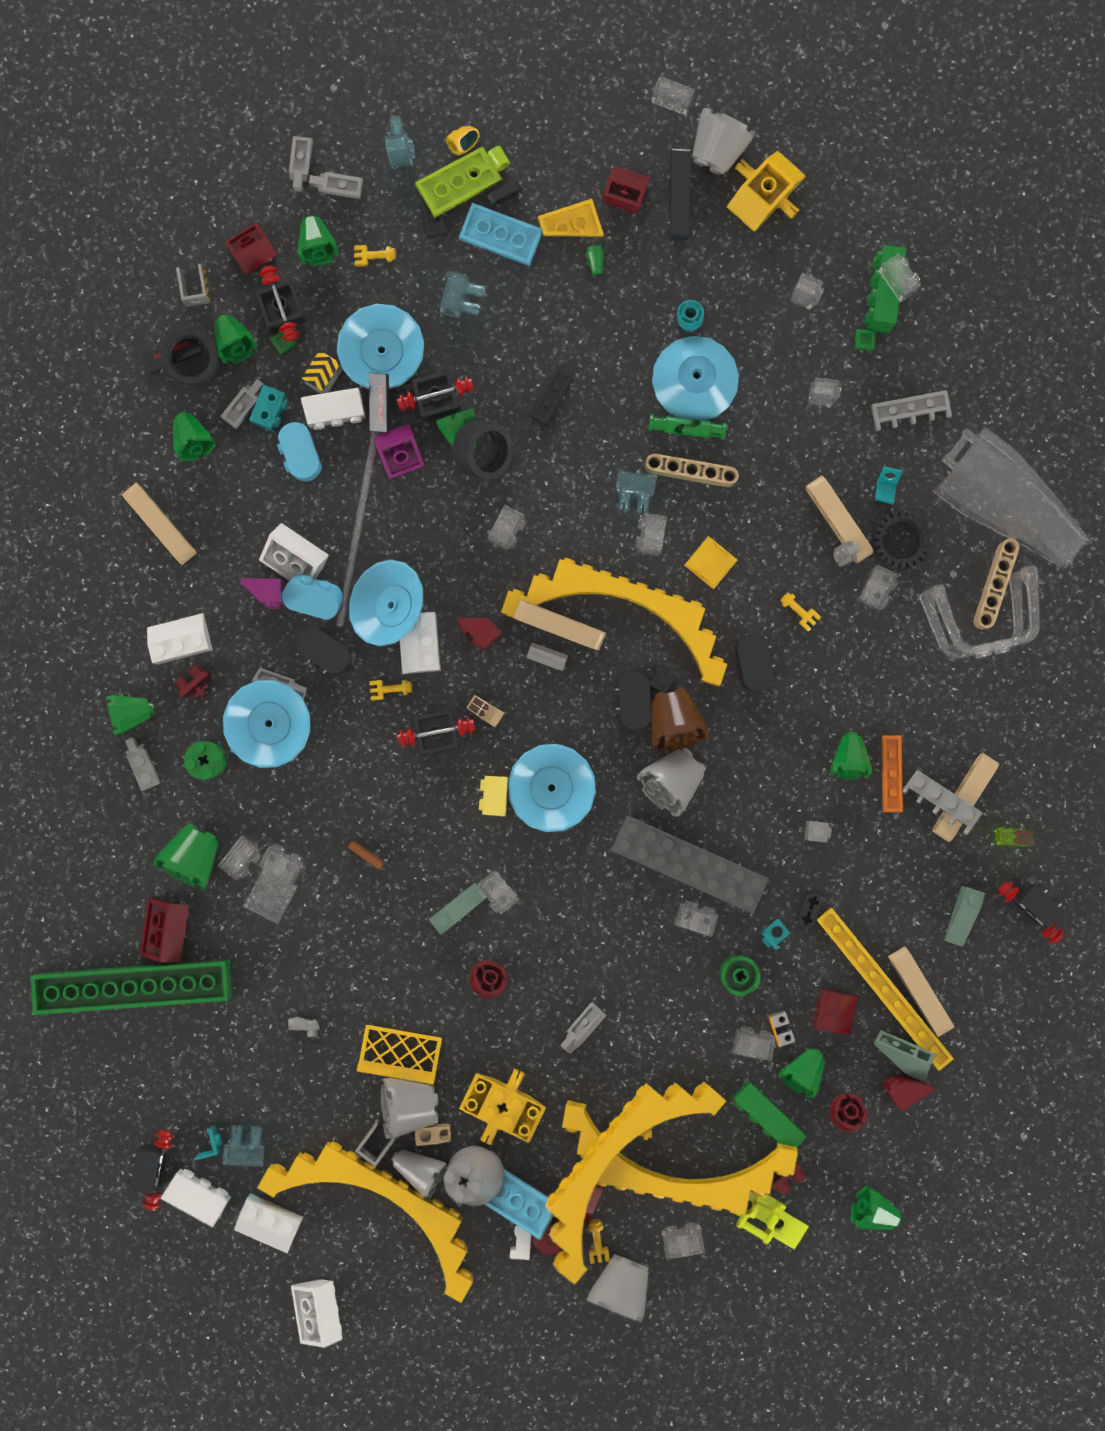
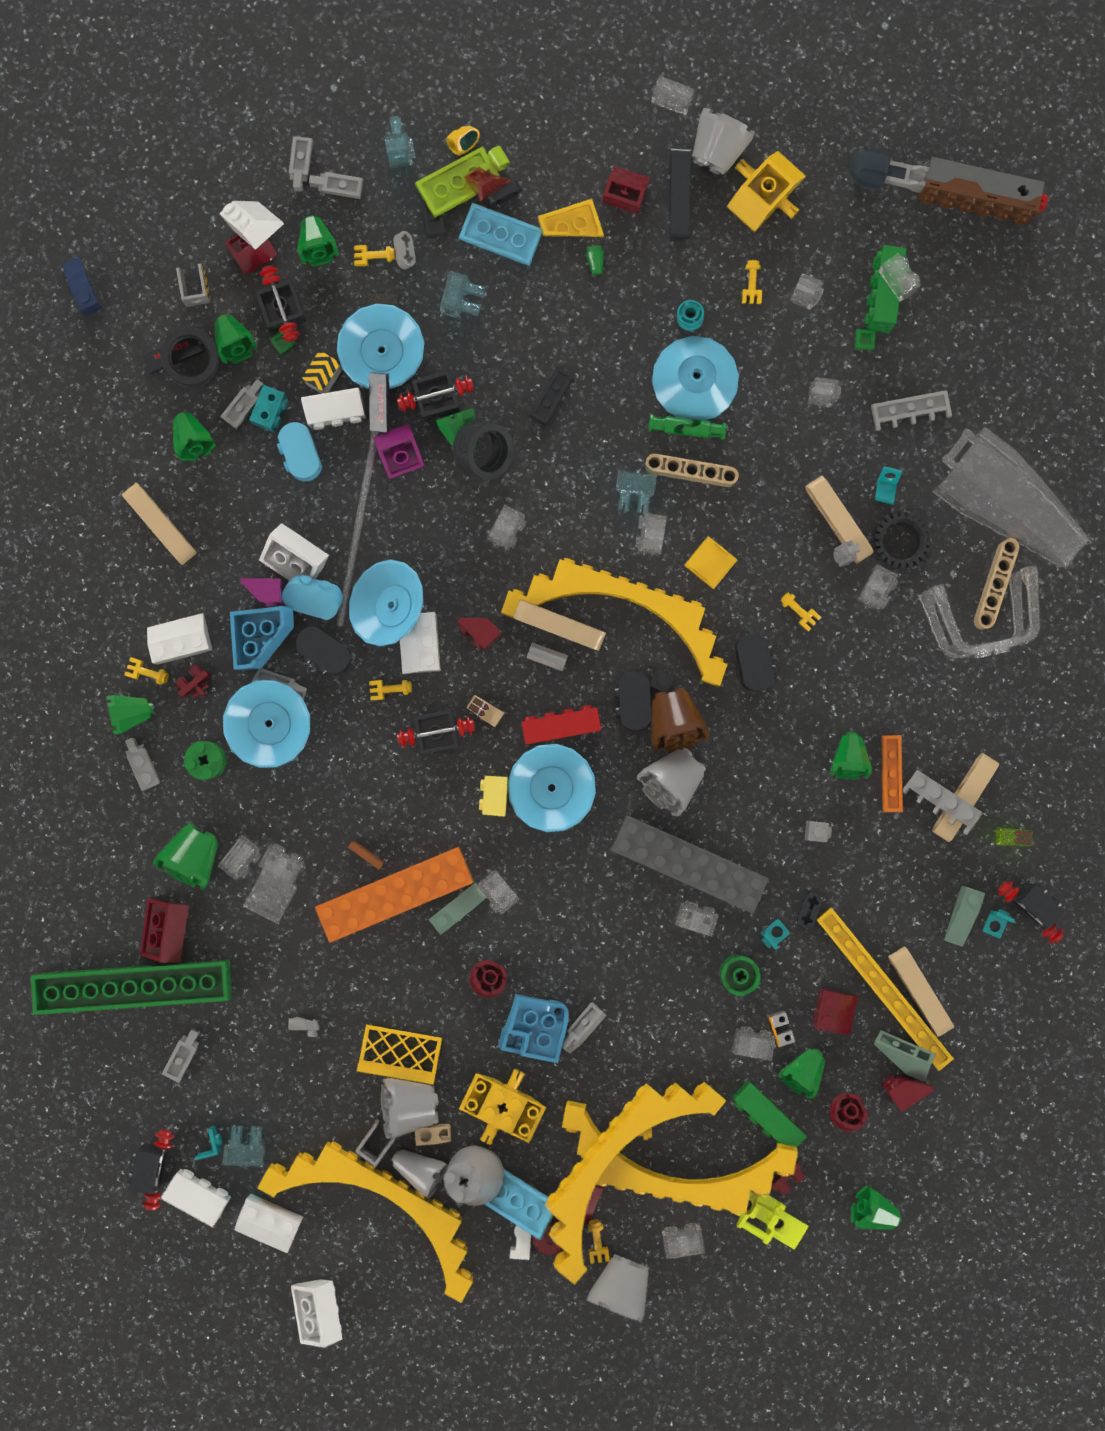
none -> dark blue slope [62,257,103,316]
none -> yellow hinge [125,657,169,685]
none -> light grey hinge [162,1028,200,1083]
none -> white slope [219,201,284,250]
none -> dark azure brick [230,606,294,671]
none -> orange brick [315,847,474,943]
none -> light grey beam [393,231,415,269]
none -> clear red slope [464,167,511,201]
none -> dark azure slope [498,994,569,1063]
none -> red brick [521,705,601,745]
none -> yellow hinge [742,260,762,304]
none -> piece [850,148,1048,225]
none -> teal bracket [982,909,1015,939]

